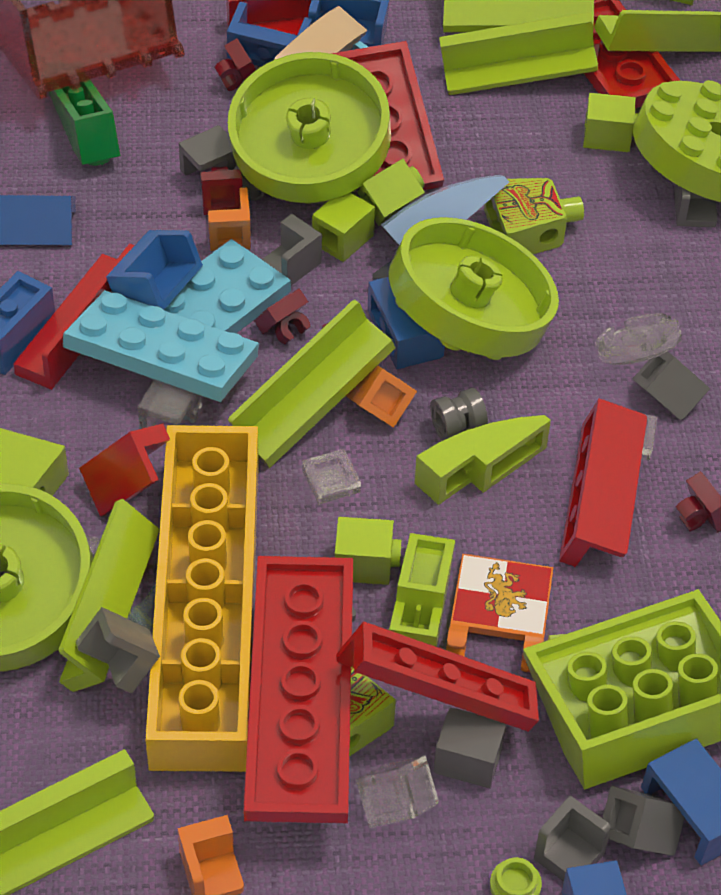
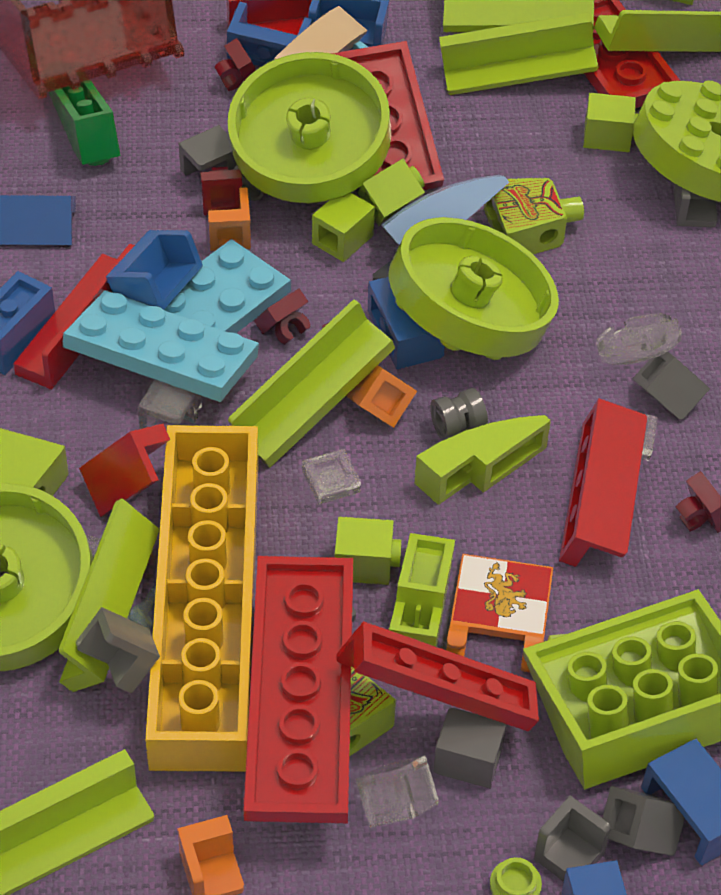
dark grey panel [261,214,322,286] -> none

